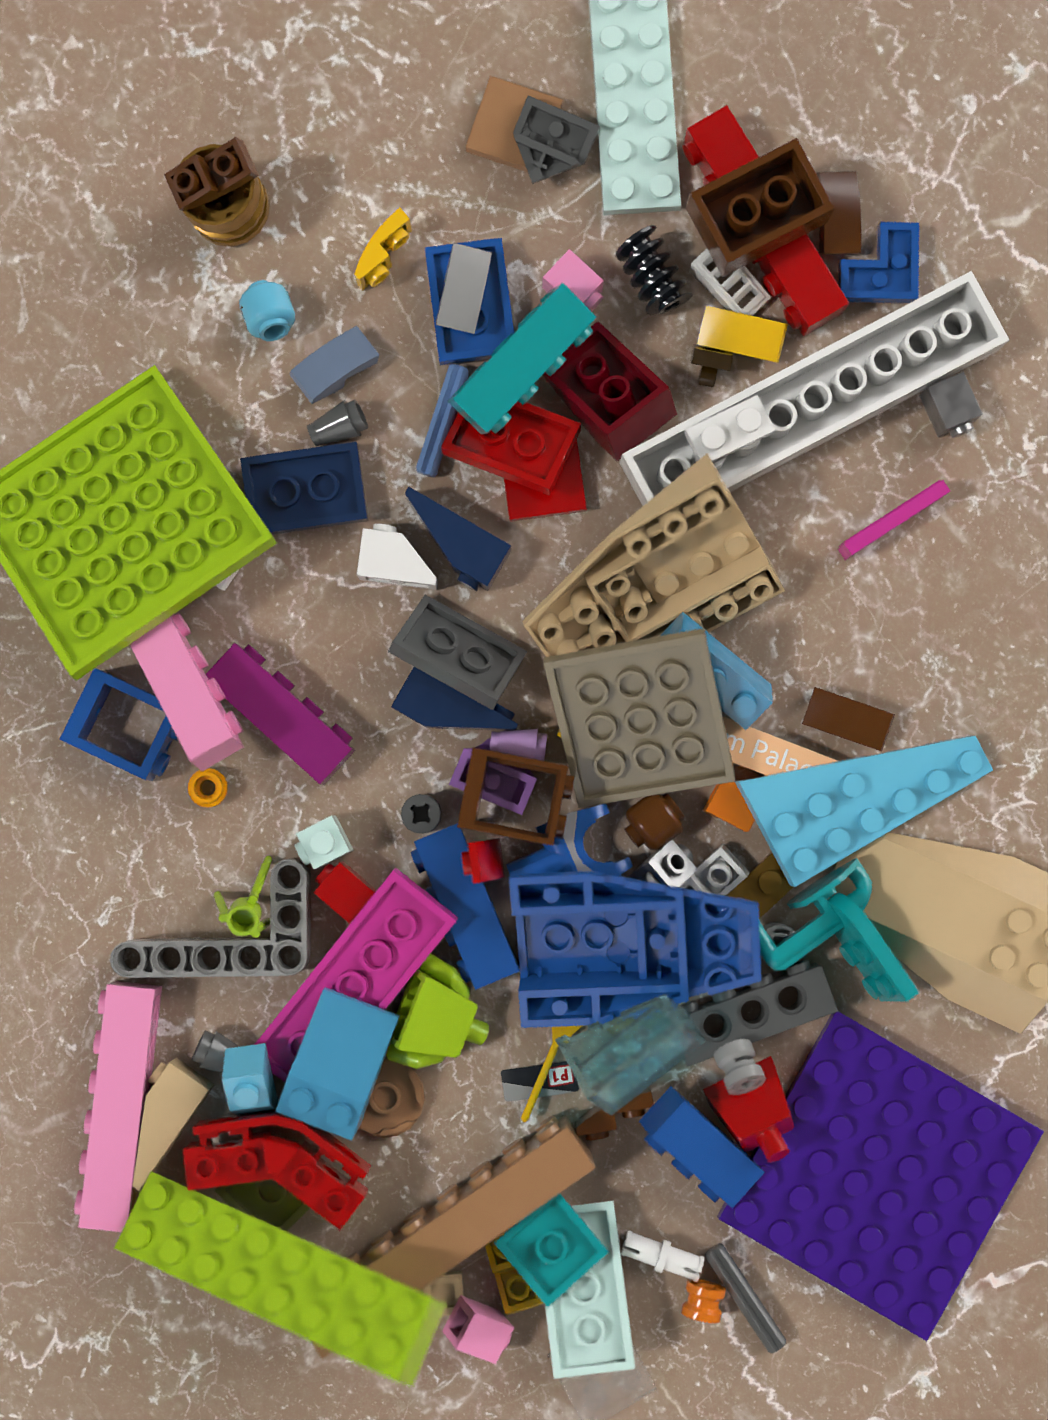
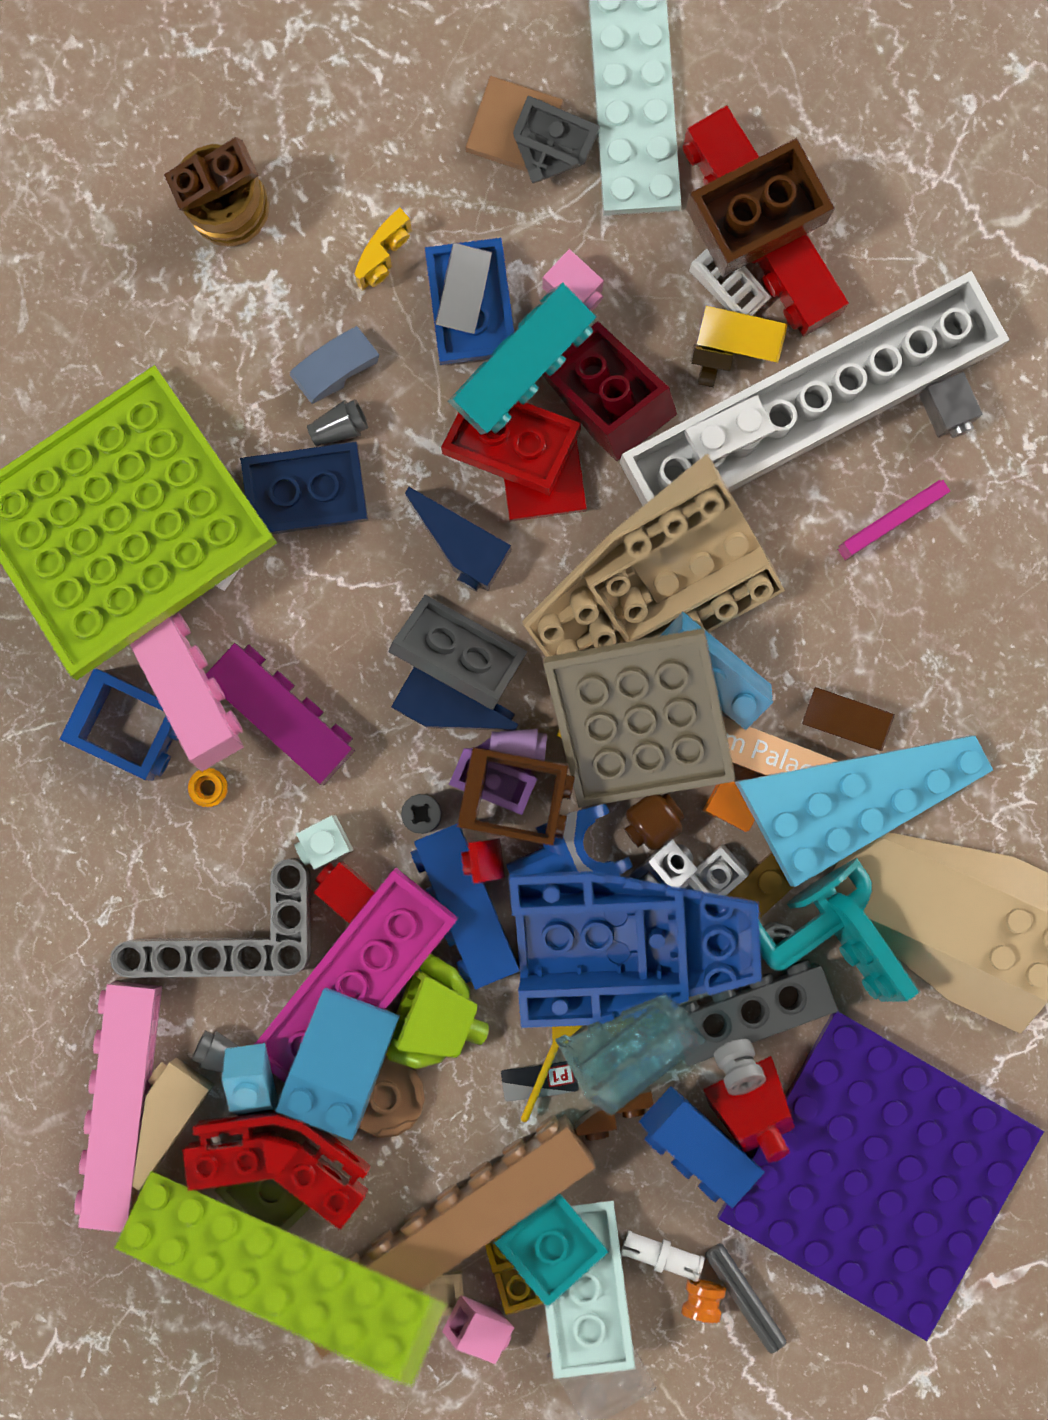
lime plant [213,856,272,938] -> none
medium azure head [239,280,295,341] -> none
white slope [357,524,438,590] -> none
medium blue axle [416,364,469,477] -> none
black piece [616,225,693,315] -> none
reddish brown slope [817,171,862,254] -> none
blue plate [838,222,919,303] -> none

